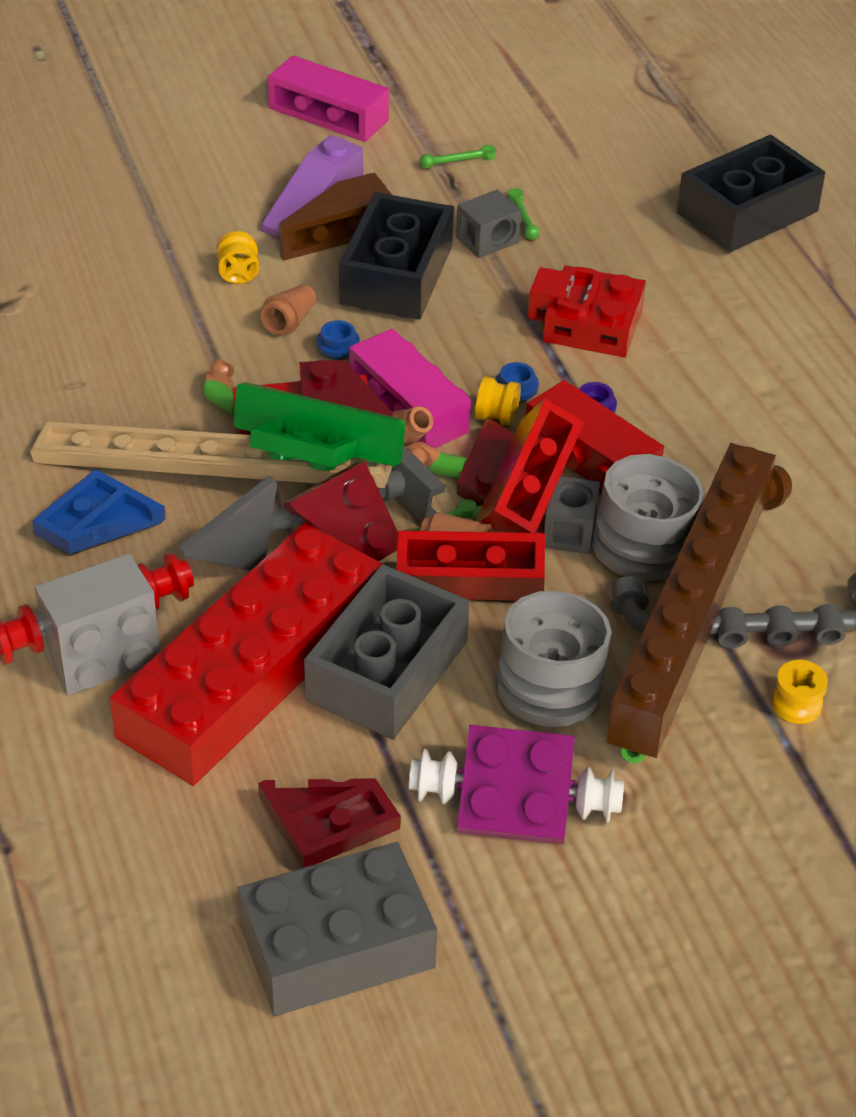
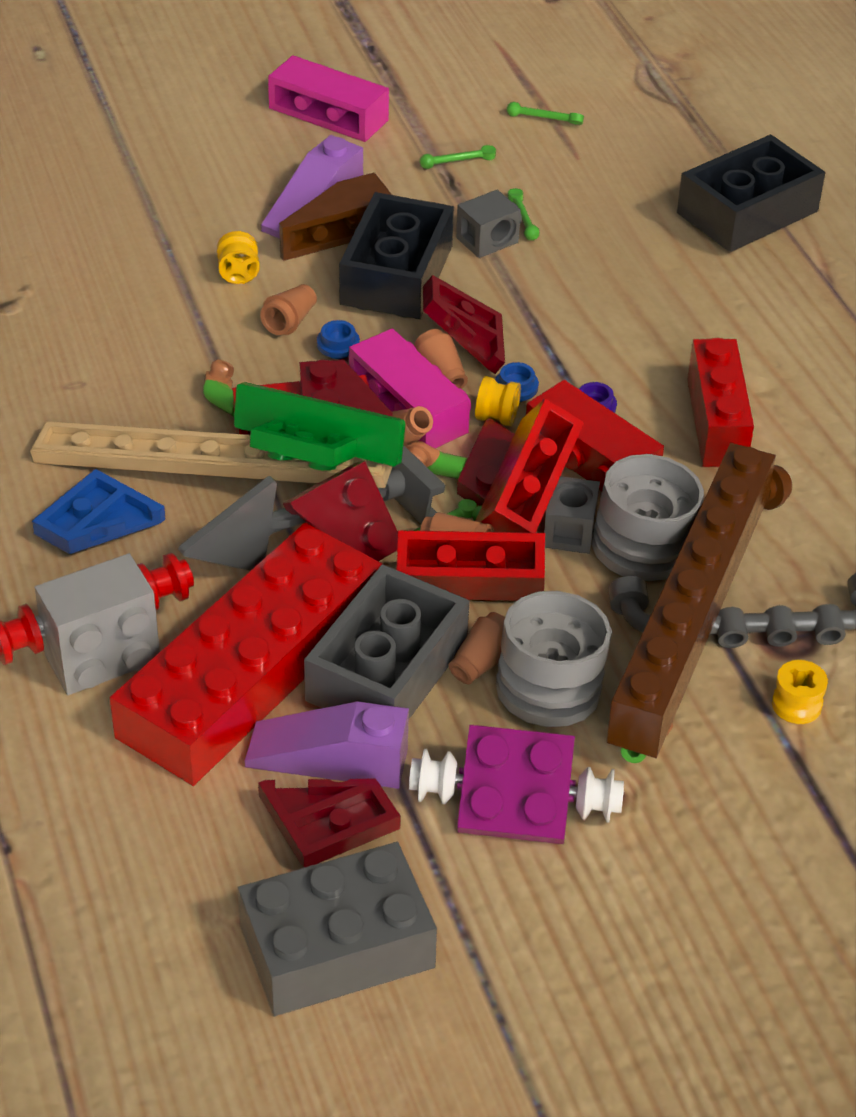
red piece [528,265,646,358] -> none
none -> medium lavender slope [245,702,409,789]
none -> nougat cone [414,329,468,389]
none -> dark red wing [423,275,505,374]
none -> nougat cone [448,612,505,685]
none -> bright green hinge [507,102,584,125]
none -> red brick [687,338,754,467]

